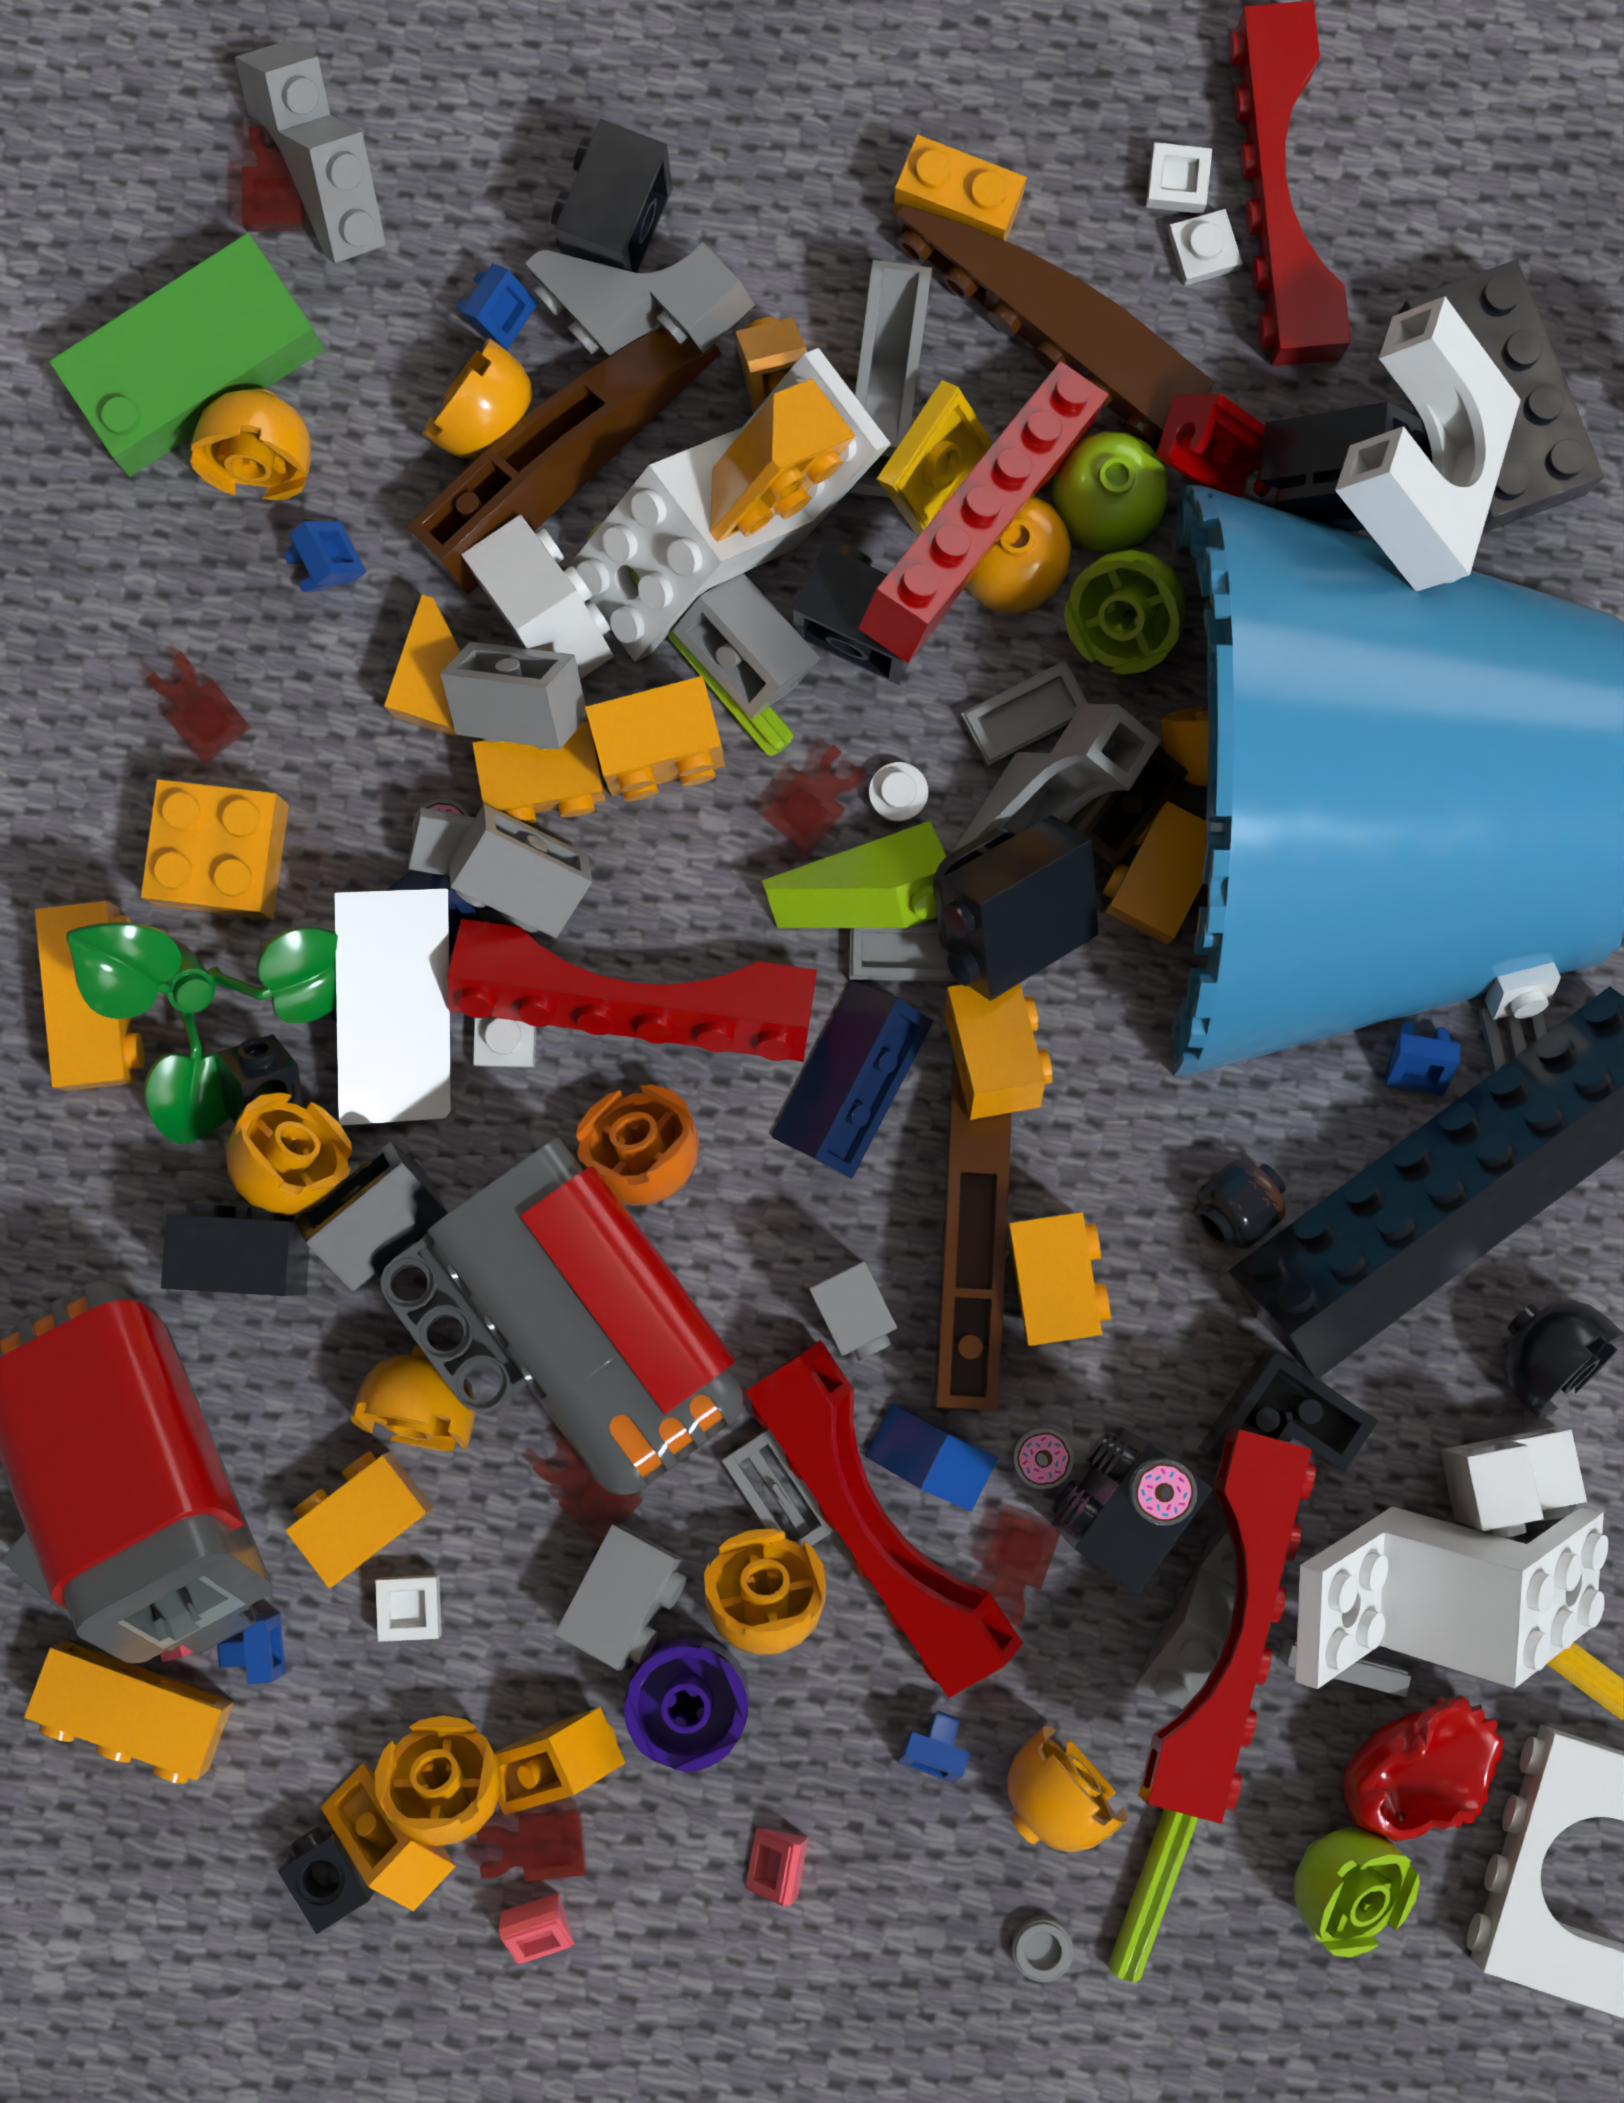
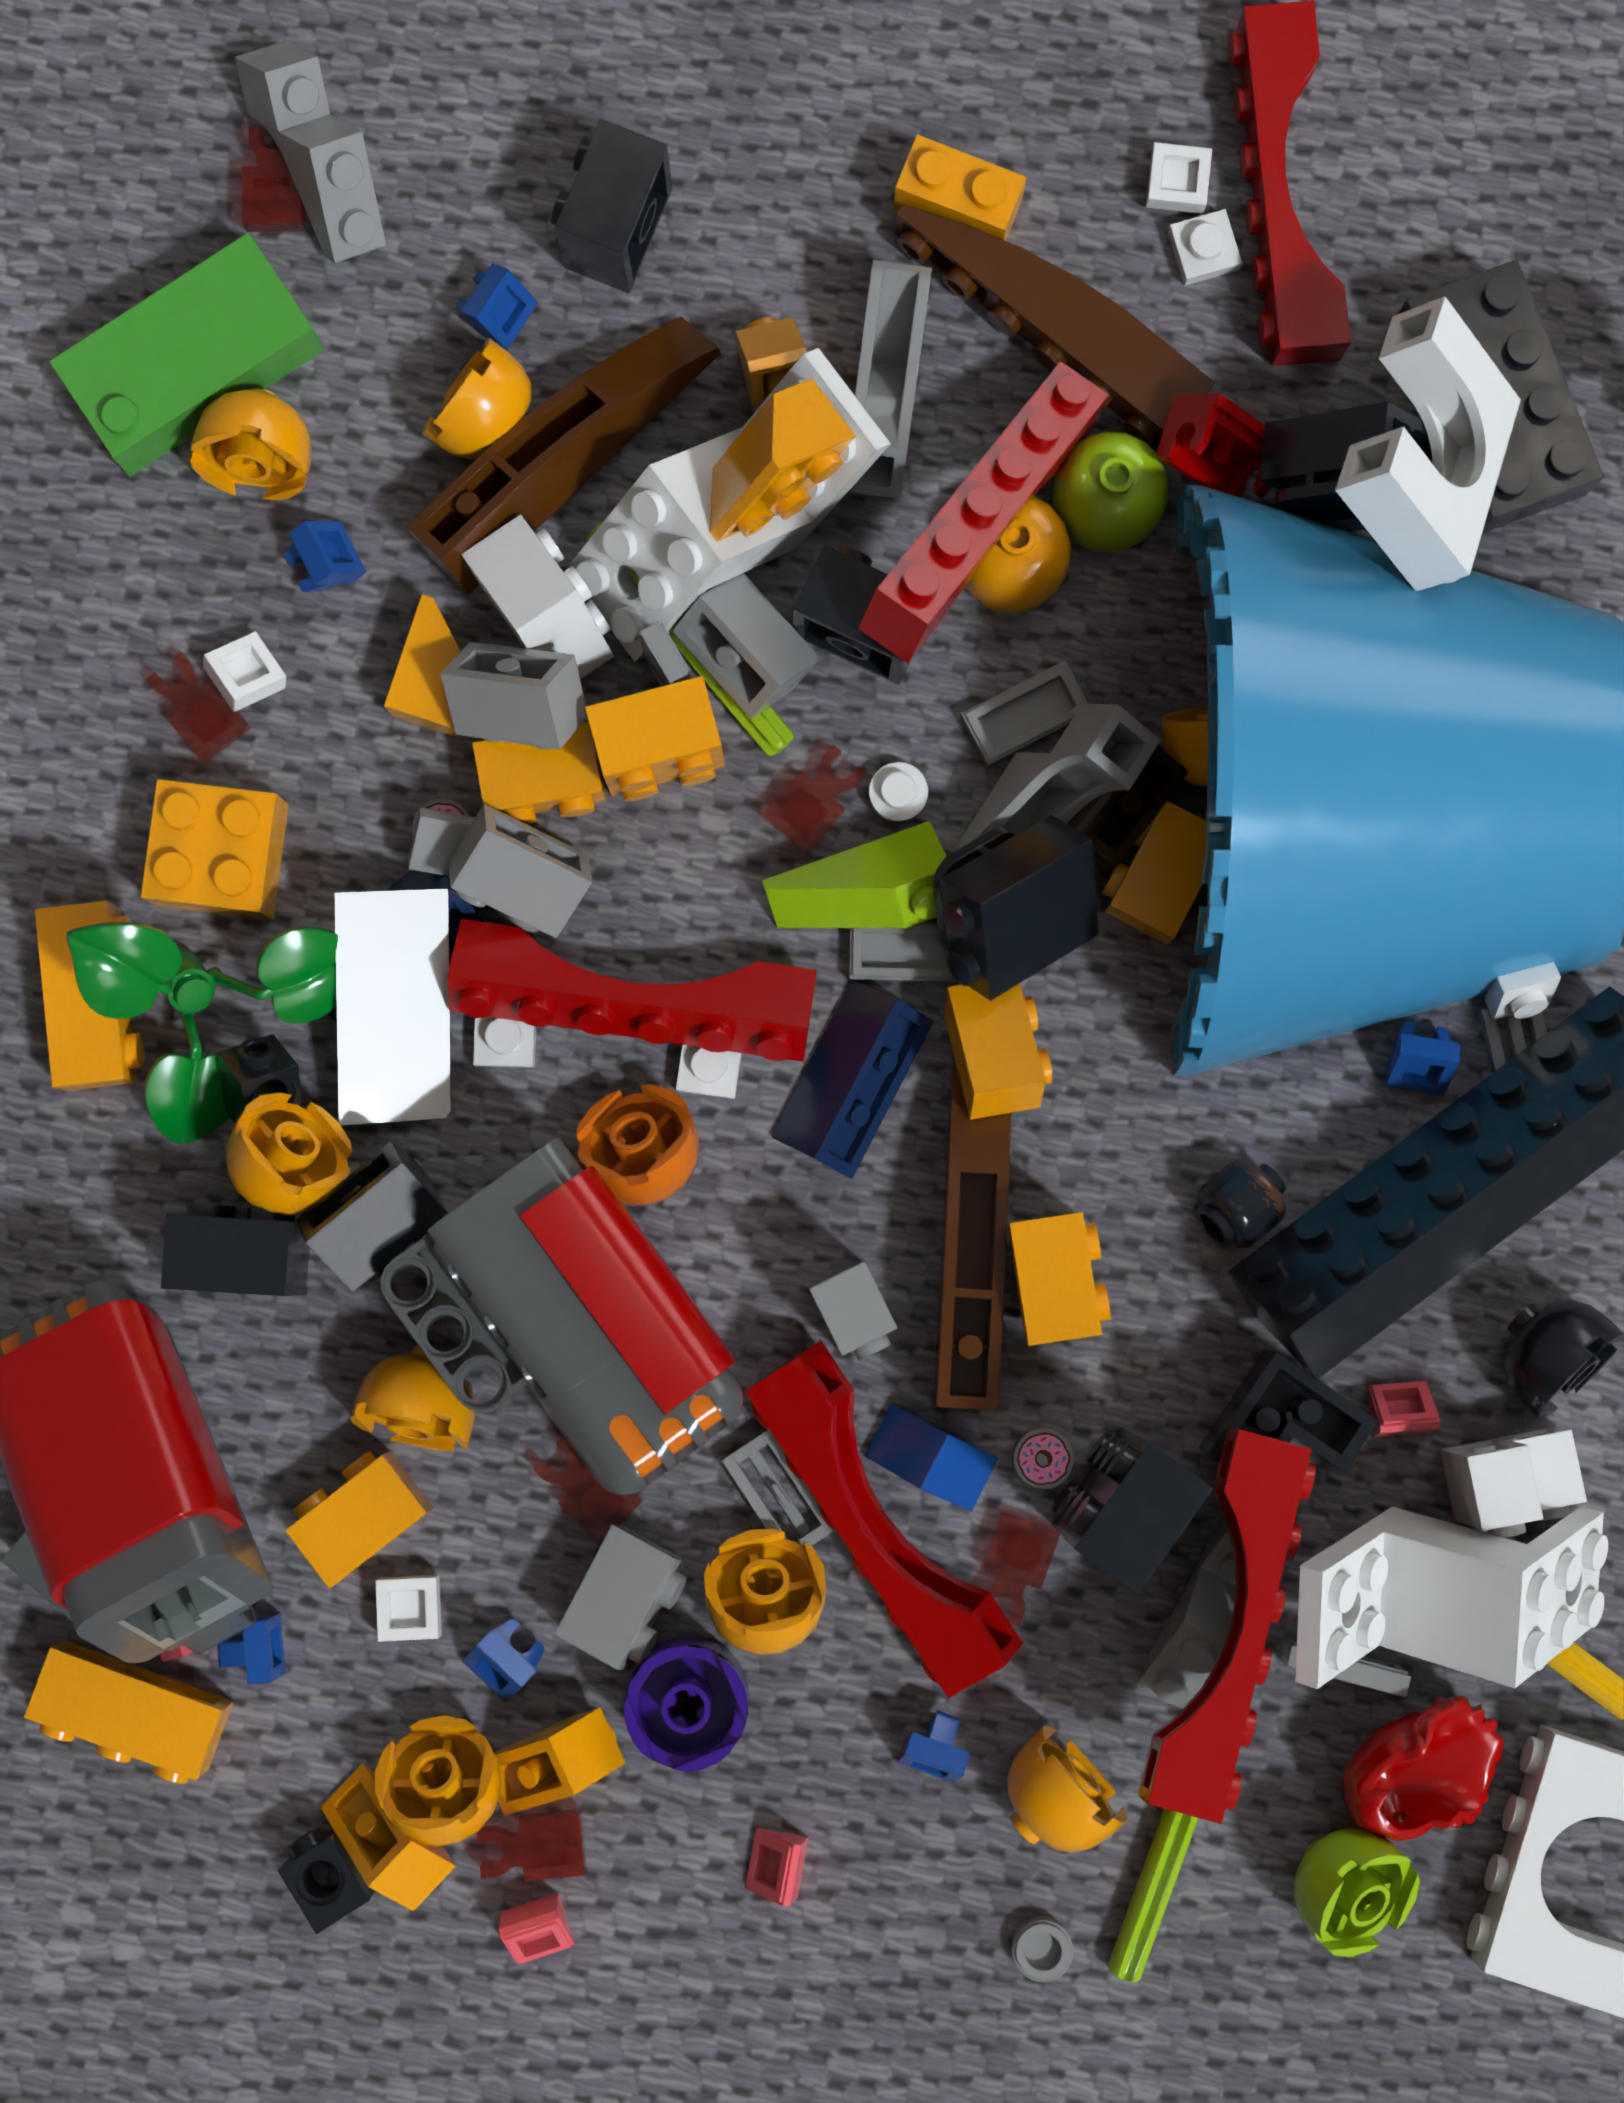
light grey arch [525,242,755,357] -> none
yellow tile [877,380,993,536] -> none
lime cylinder [1064,549,1188,675] -> none
tile [1129,1458,1197,1526] -> none
none -> white plate [203,631,287,712]
none -> blue tile [462,1619,544,1703]
none -> light grey tile [639,621,691,687]
none -> white plate [676,1045,742,1099]
none -> coral slope [1367,1381,1441,1438]

